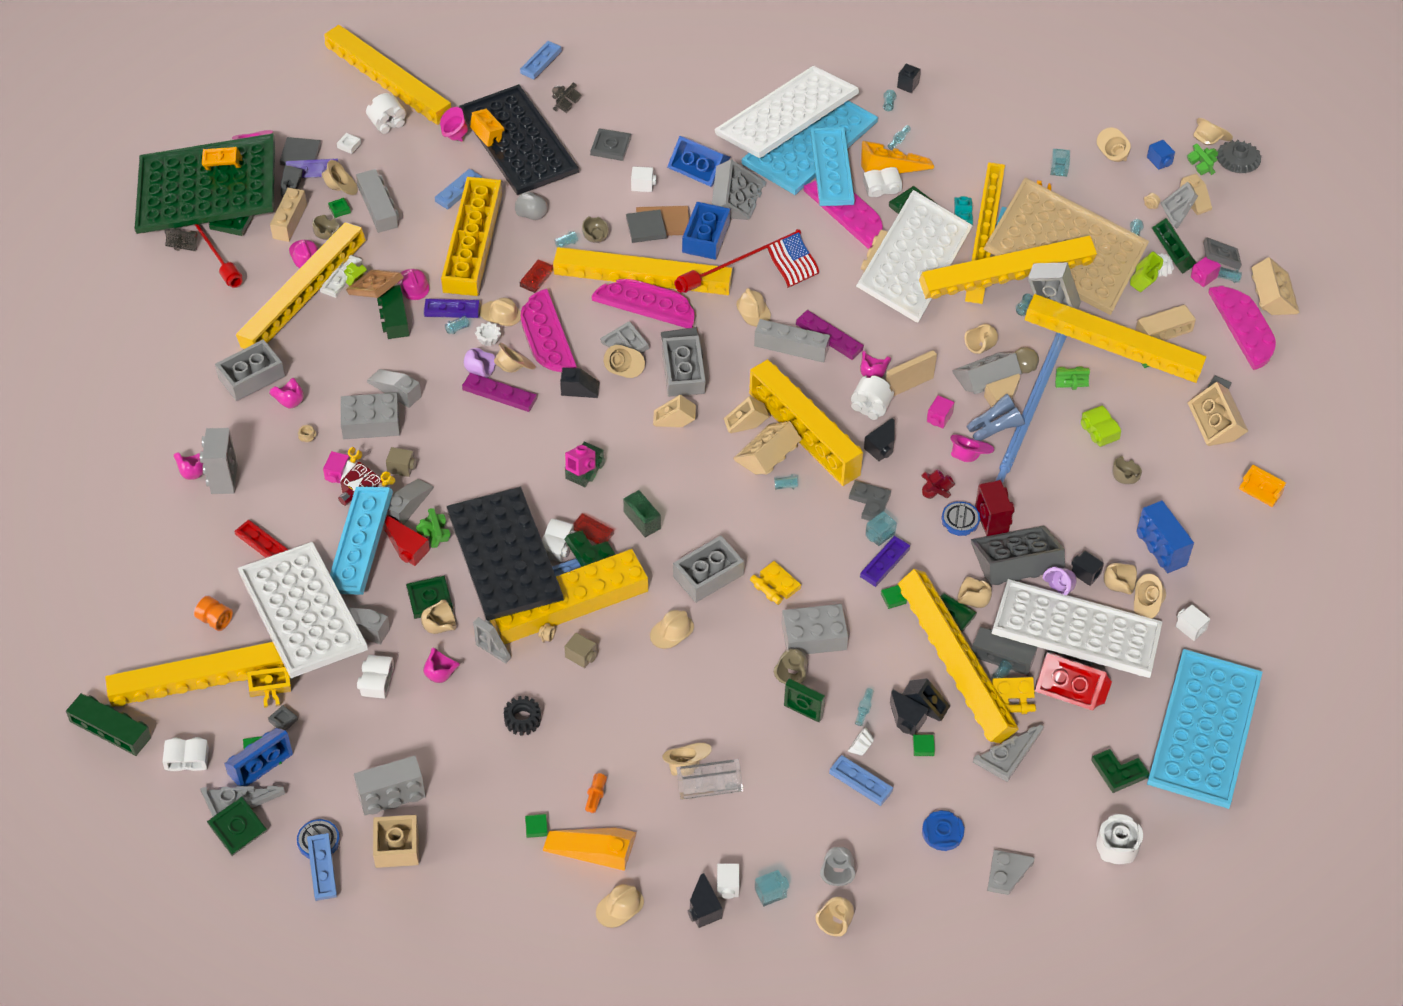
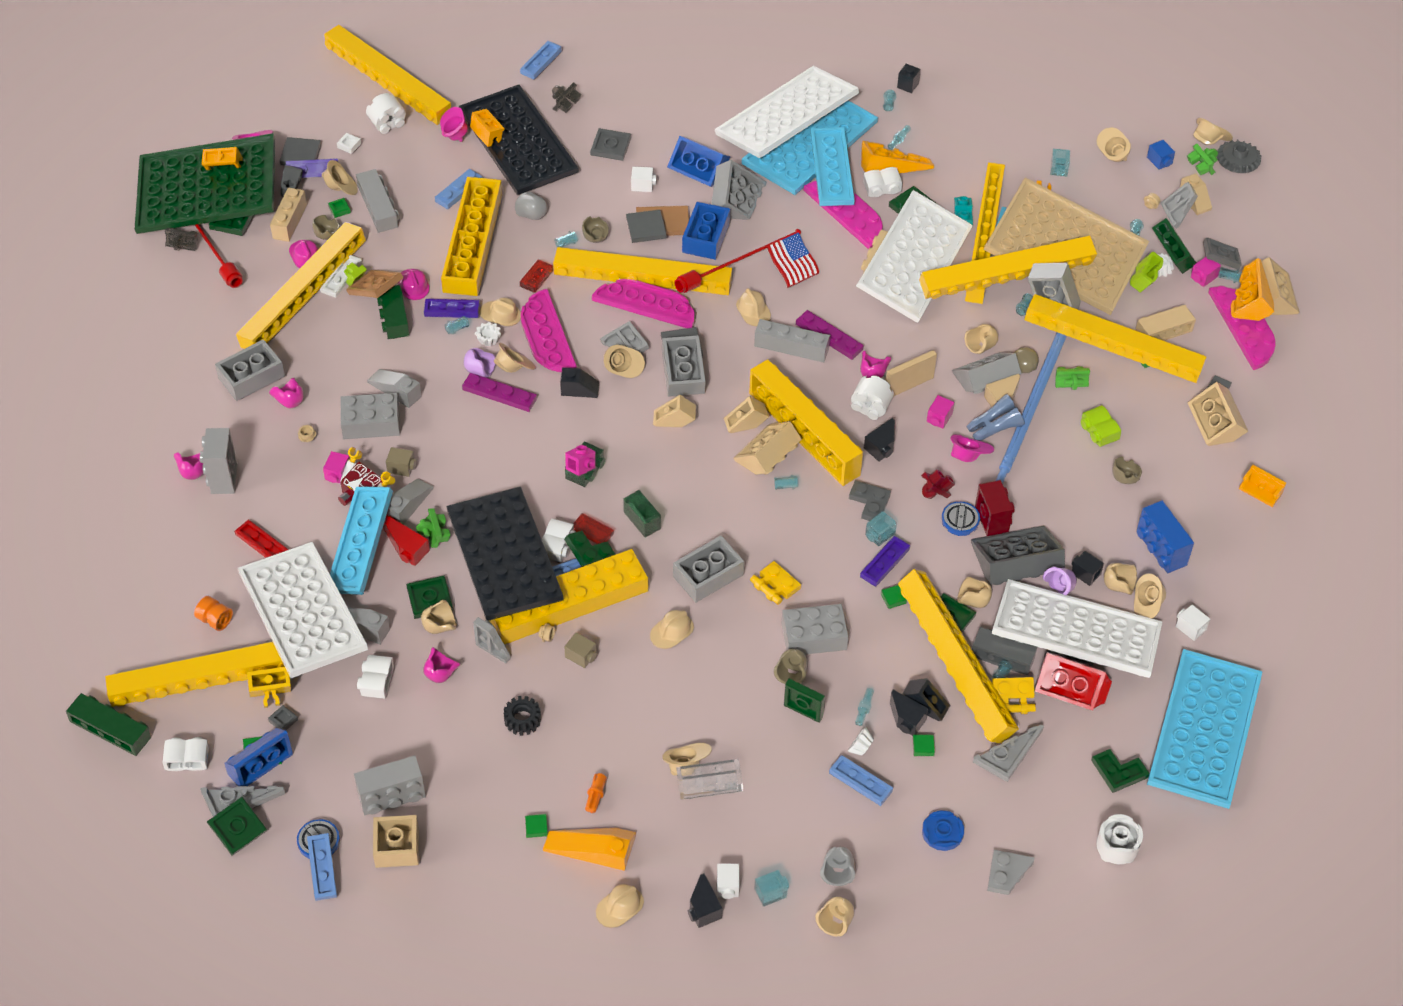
none -> light orange wedge [1231,258,1275,321]

